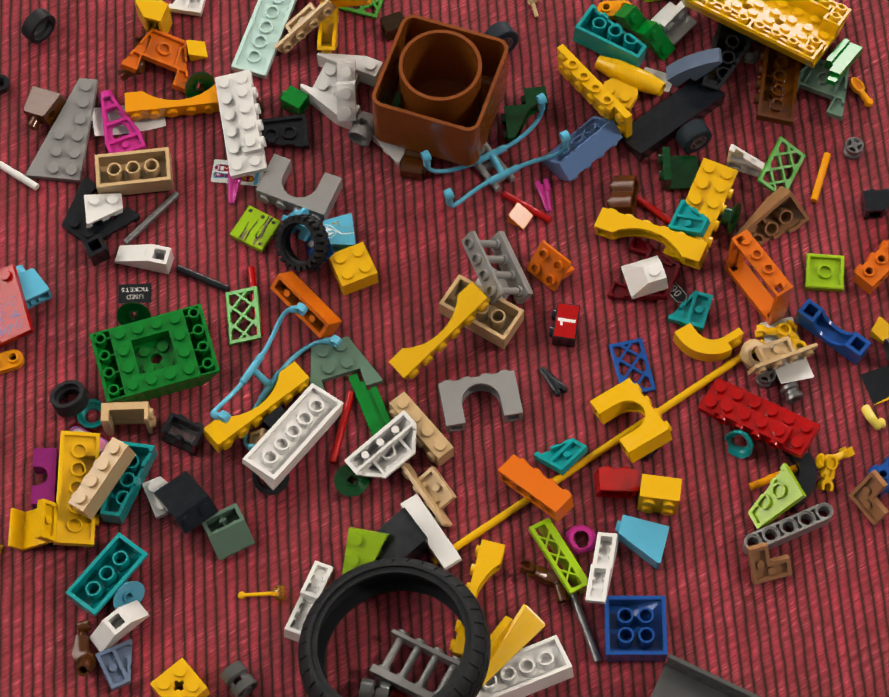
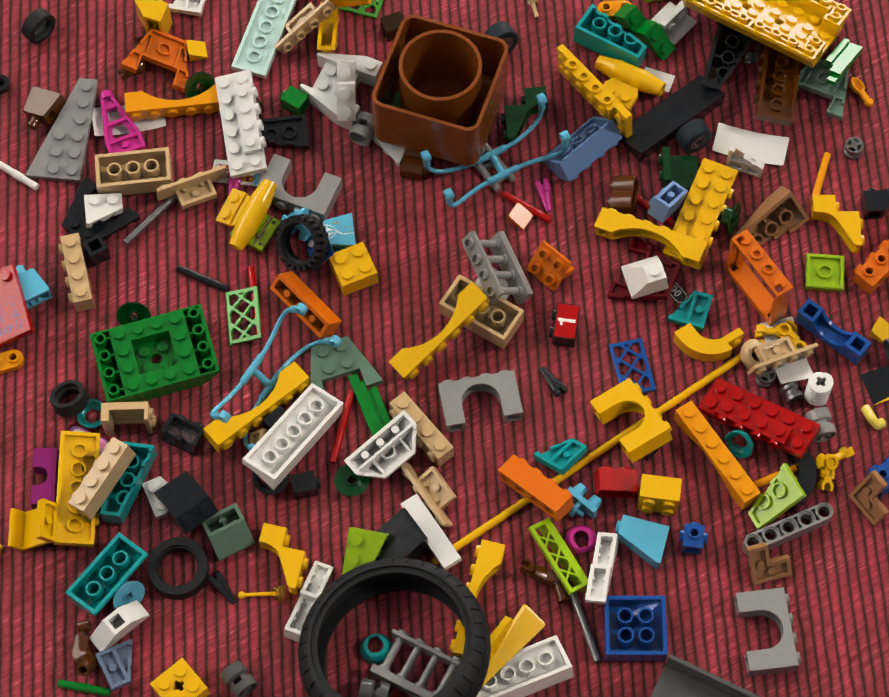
white slope [114,244,174,274] -> none
black sticker [118,283,152,304] -> none
sand blue slope [666,48,722,87] -> none
teal wing [668,199,710,238] -> none
bright green window [757,136,806,193] -> none
none -> green piece [57,679,111,696]
none -> tan brick [58,233,95,312]
none -> black tyre [147,537,209,600]
none -> tan bracket [156,165,227,210]
none -> black piece [207,571,237,605]
none -> yellow plate [216,179,277,251]
none -> yellow arch [259,523,309,595]
none -> black brick [290,470,321,500]
none -> teal piece [360,633,392,664]
none -> medium azure hips [567,483,602,519]
none -> medium blue brick [647,181,688,223]
none -> light orange arch [674,400,761,510]
none -> blue brick [679,522,708,555]
none -> white sticker [712,122,789,166]
none -> light grey arch [734,587,801,677]
none -> white piece [804,372,834,406]
none -> light grey wheel [804,407,837,443]
none -> yellow arch [810,195,865,253]

